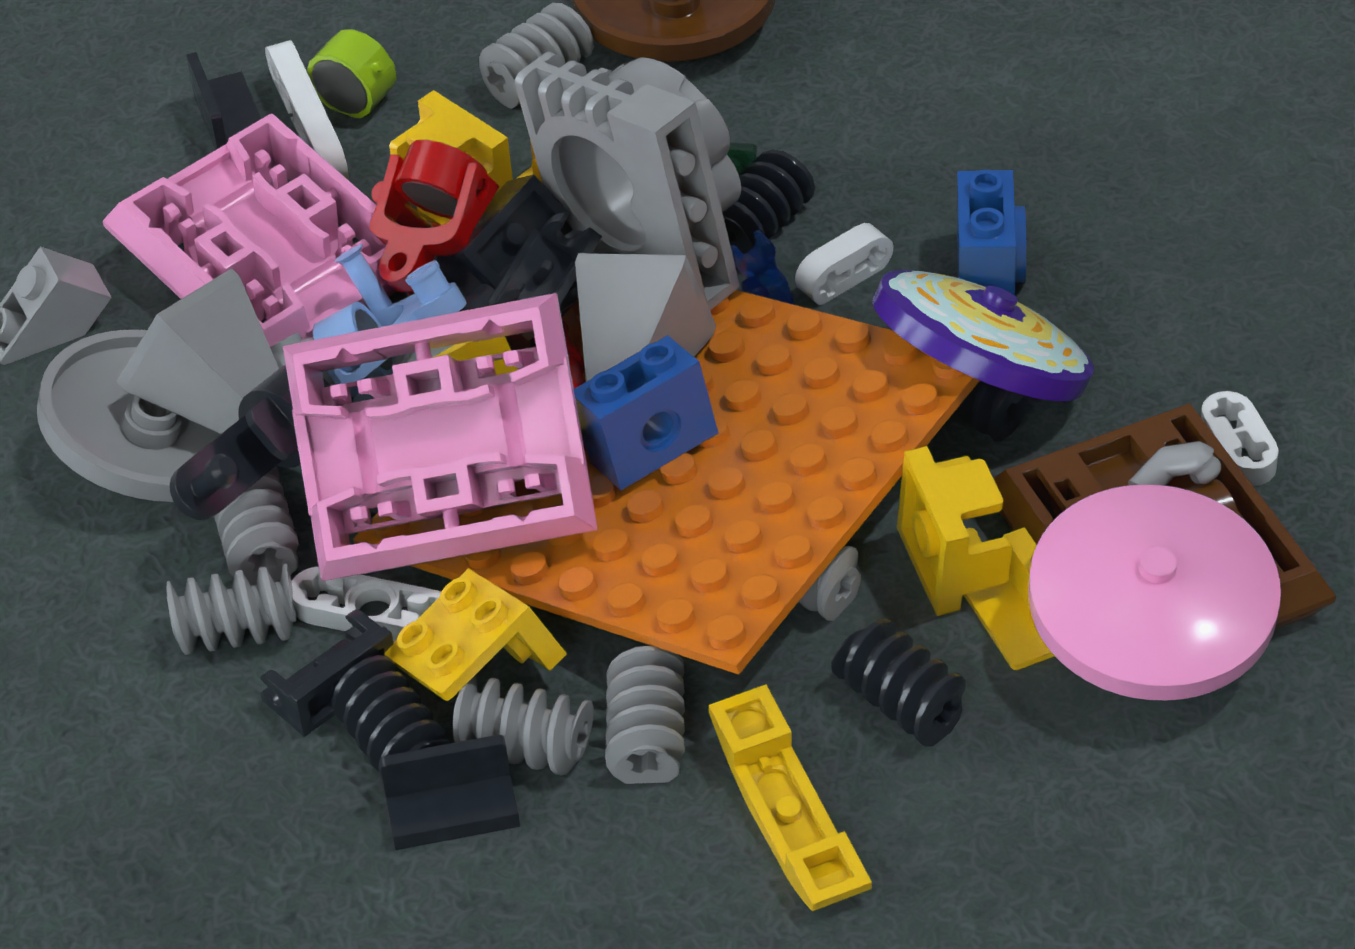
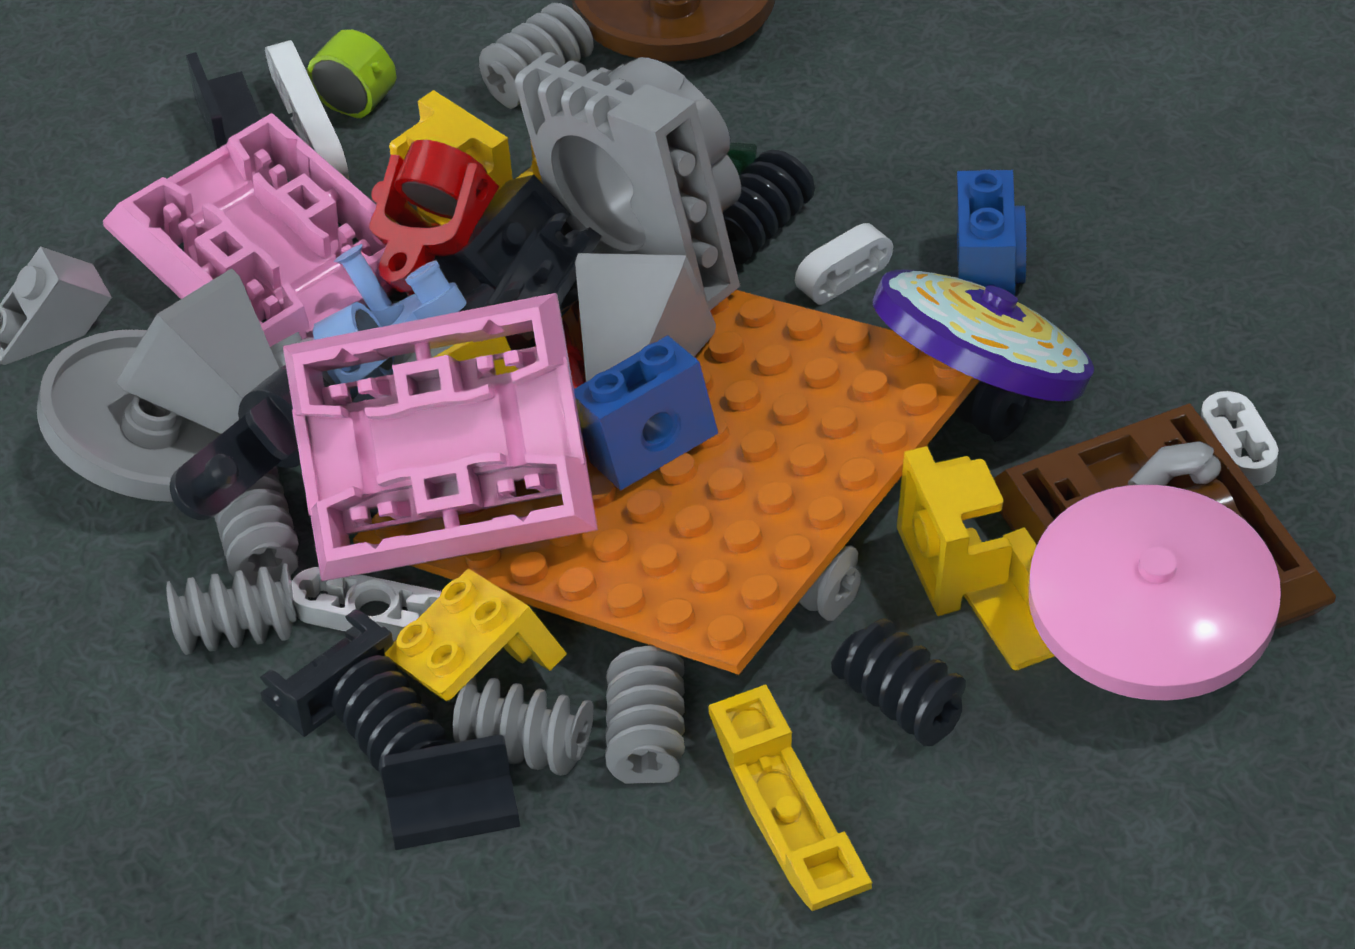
clear blue plate [731,229,795,305] -> none

